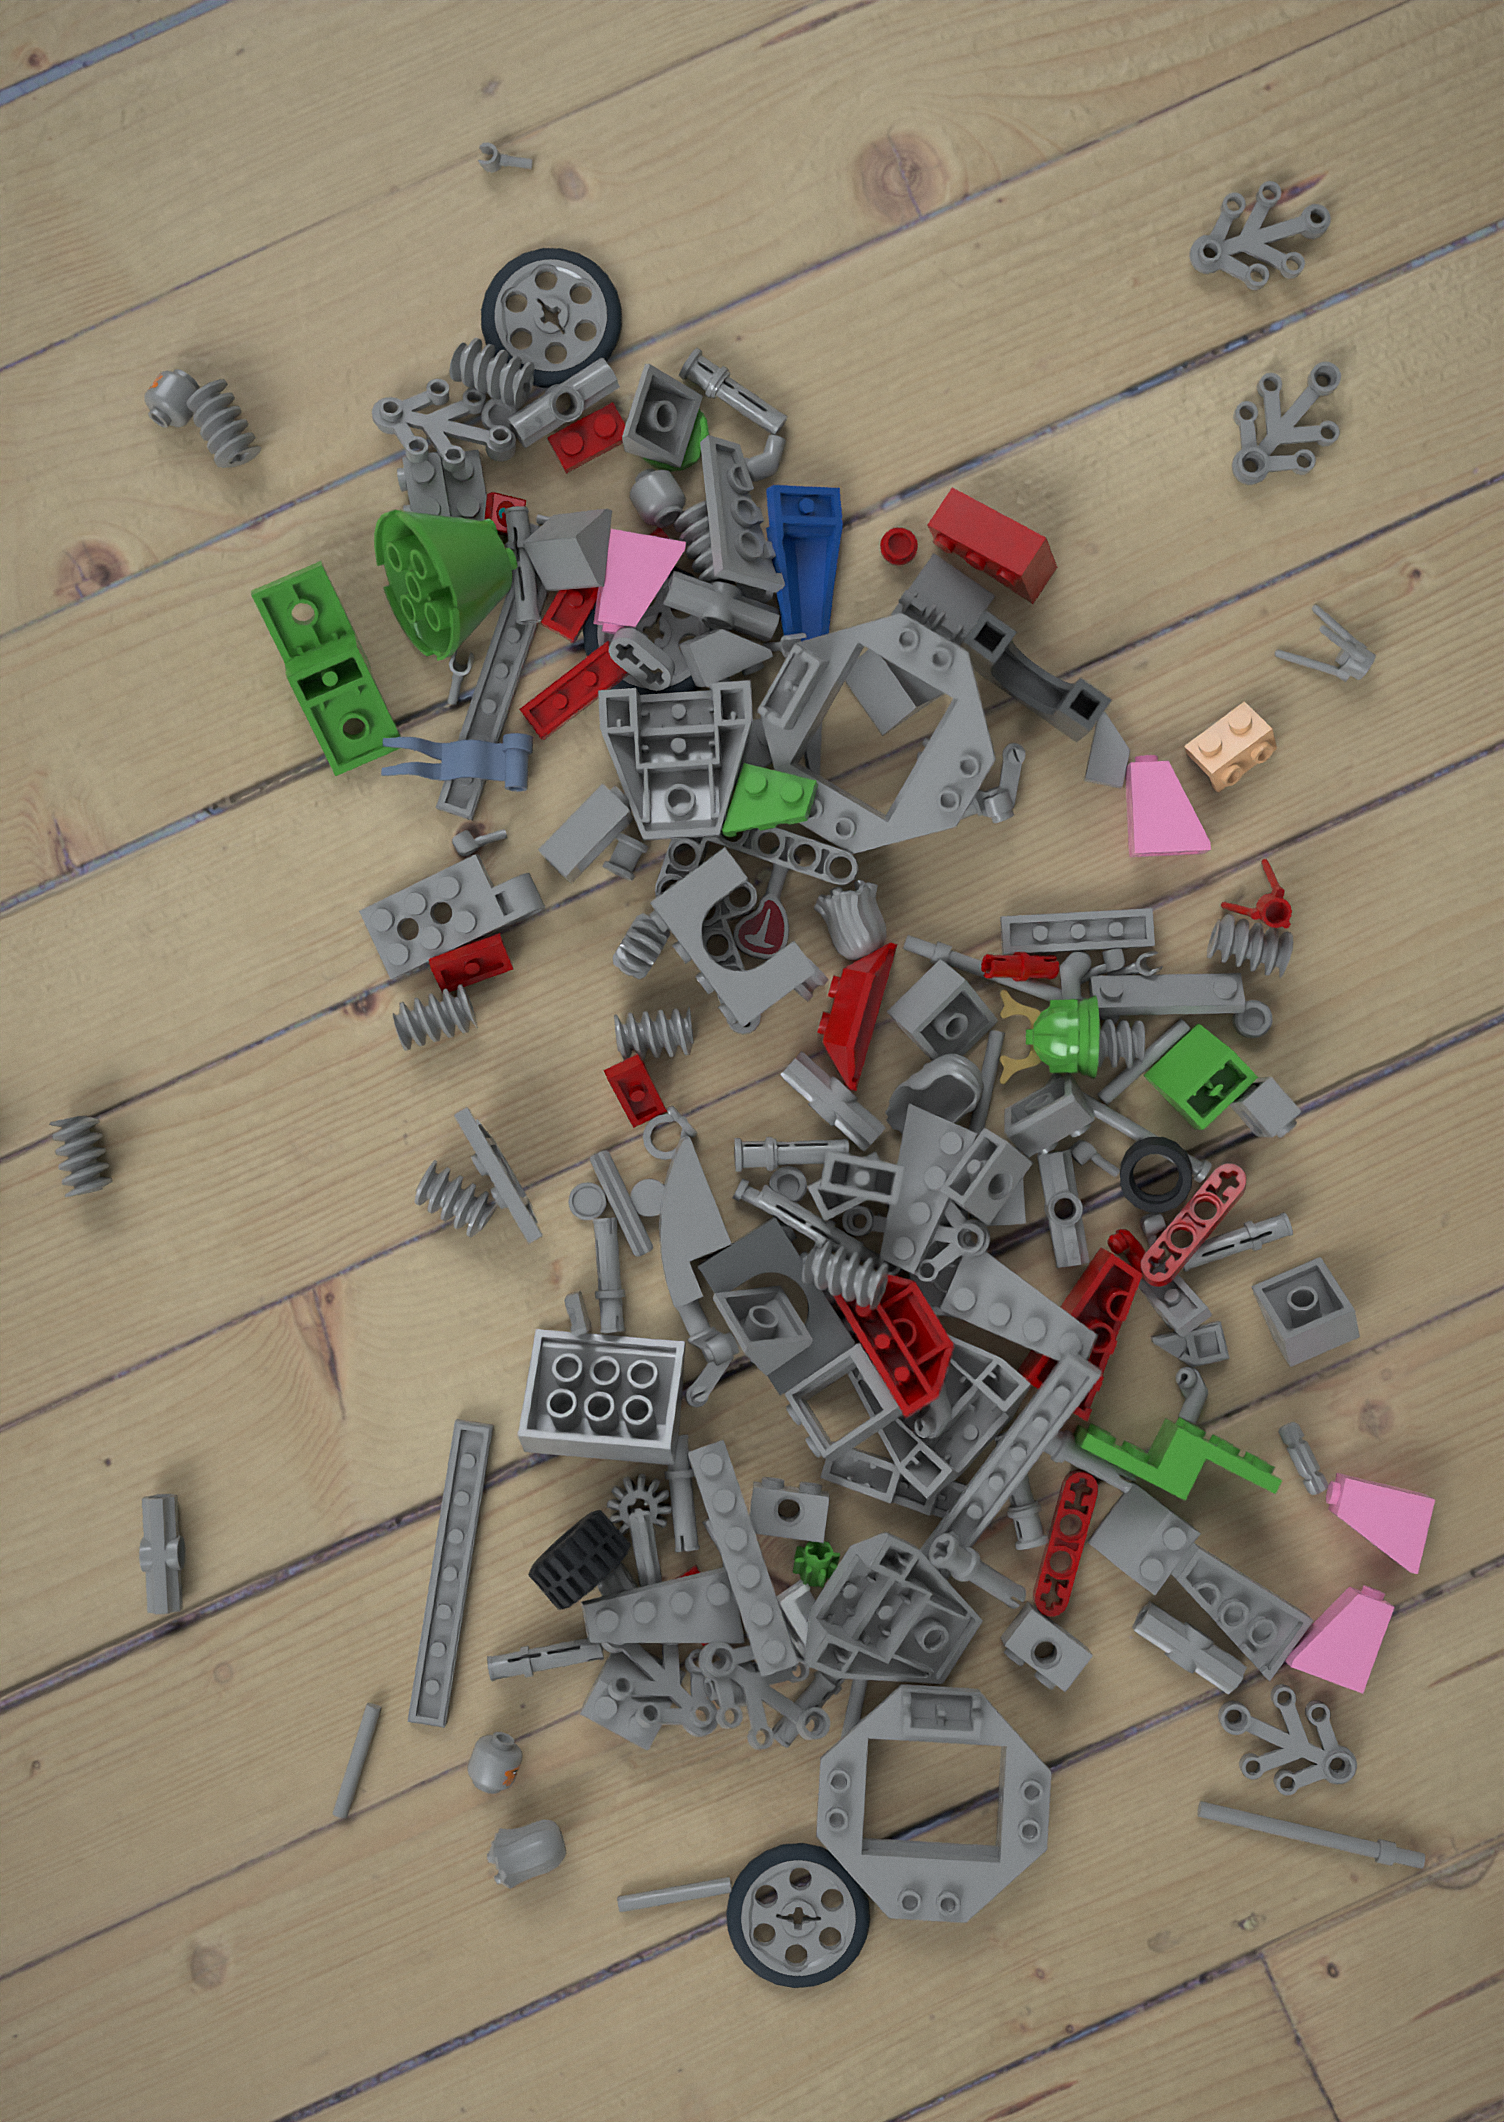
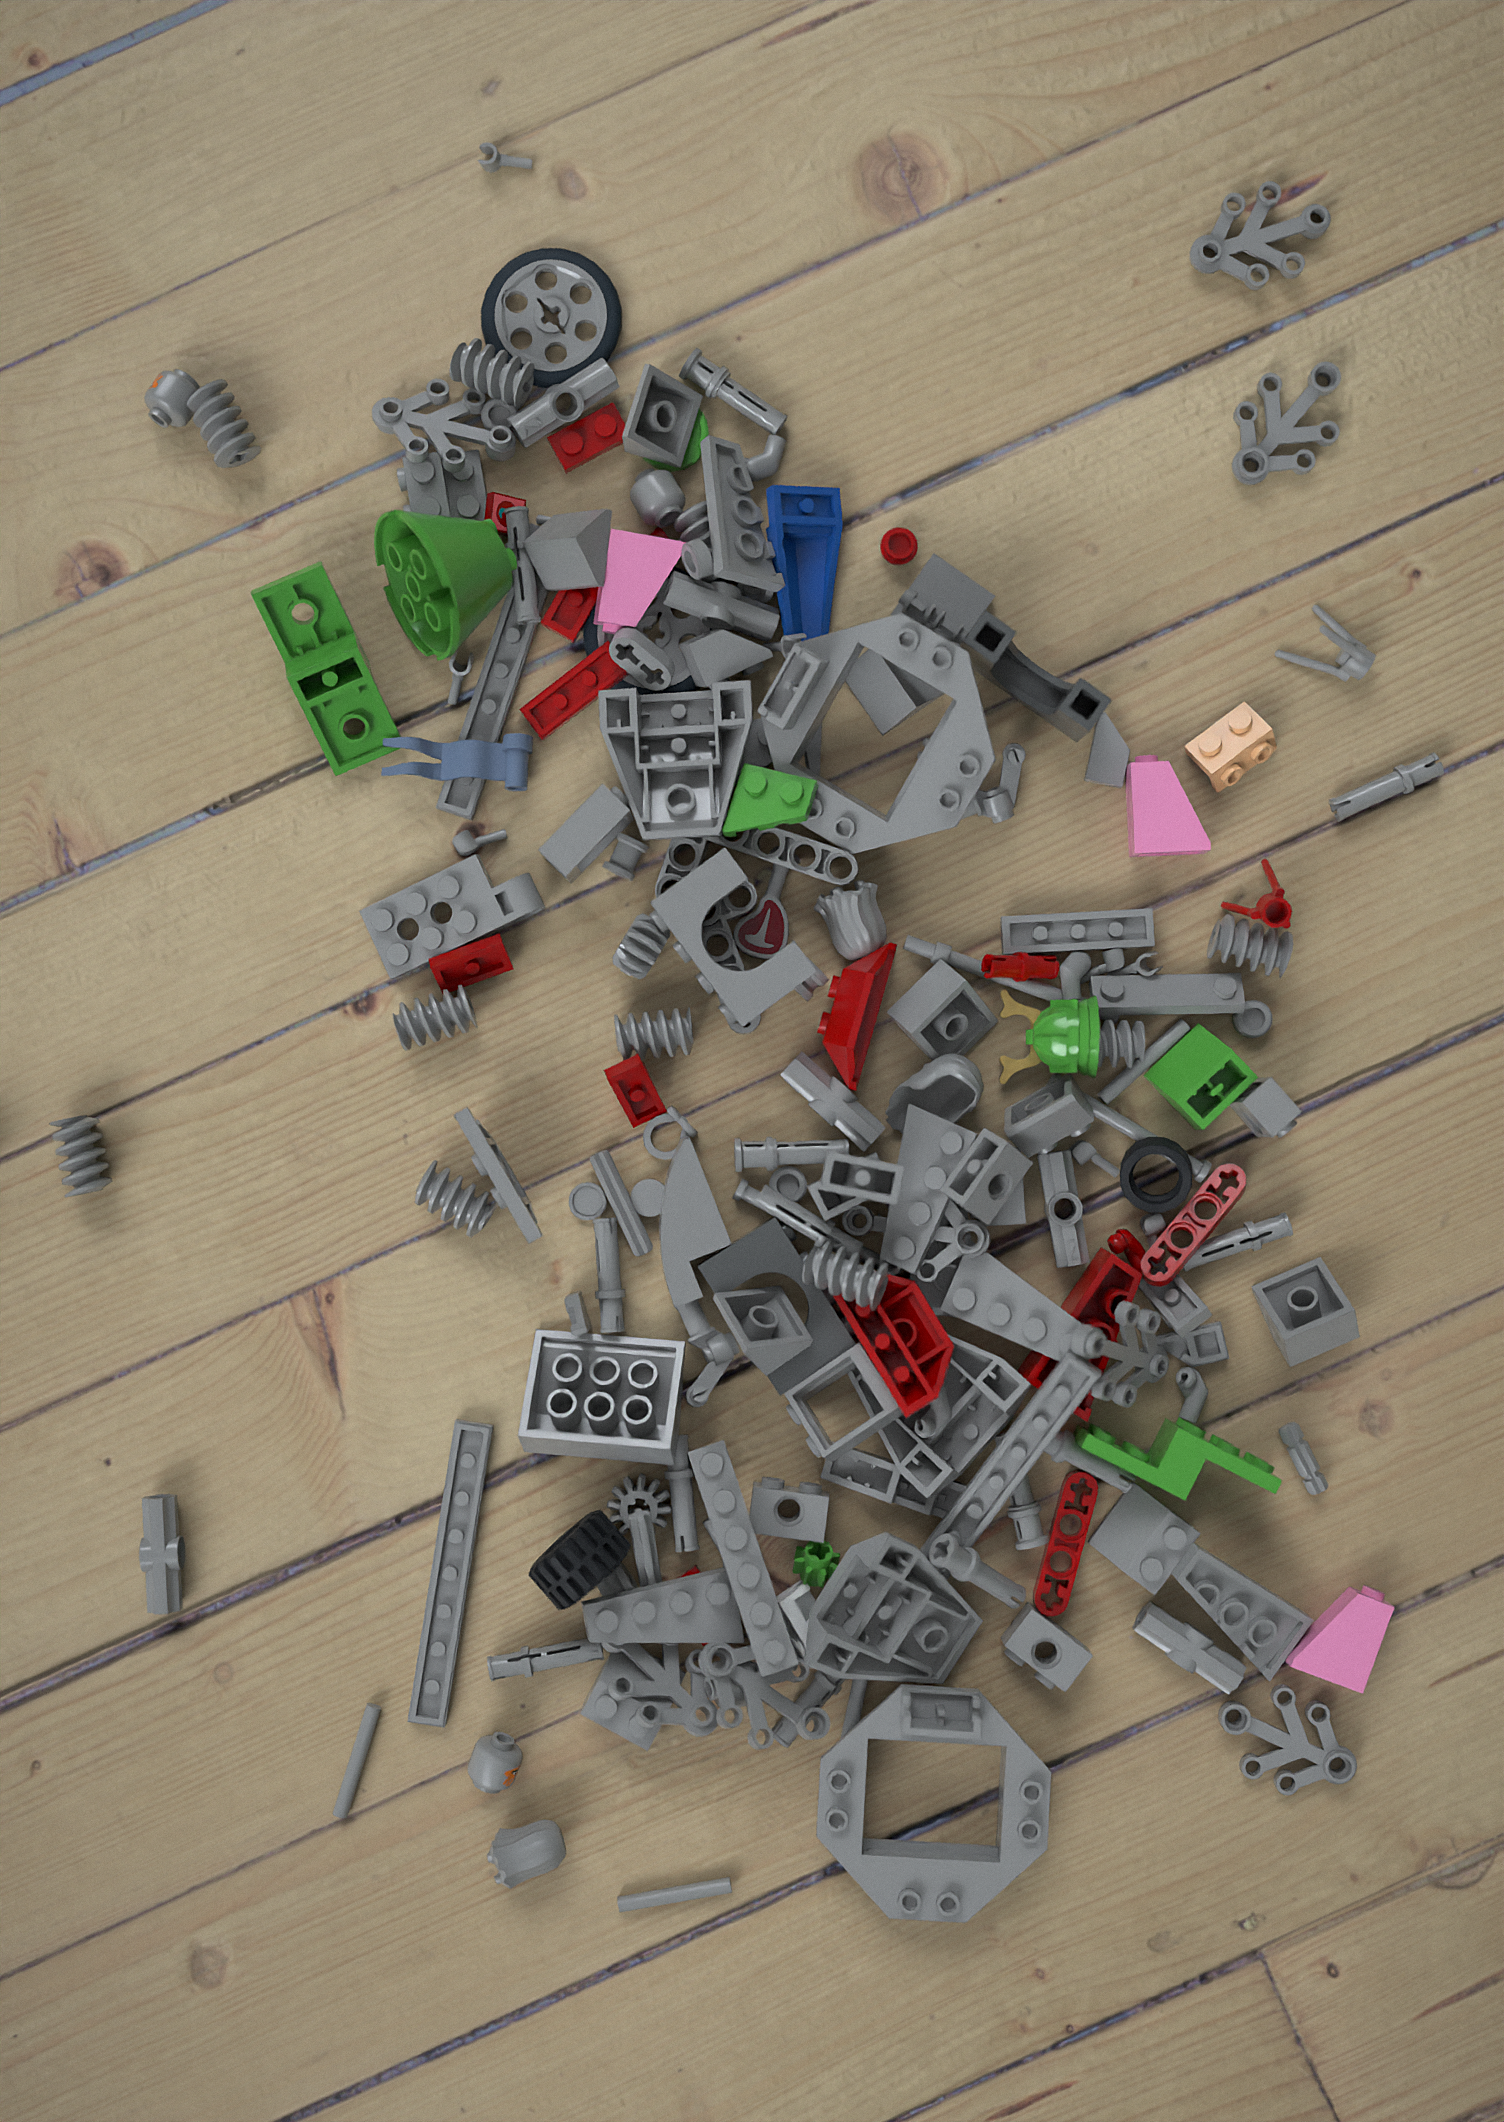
wedge [726,1843,870,1988] -> none
red wedge [927,487,1058,604] -> none
light grey bar [969,1030,1005,1135] -> none
light grey bar [1197,1801,1425,1869] -> none
bright pink slope [1326,1473,1435,1574] -> none
none -> light grey tile [681,538,713,580]
none -> light grey plant [1071,1301,1169,1408]
none -> light grey pin [1329,752,1444,821]

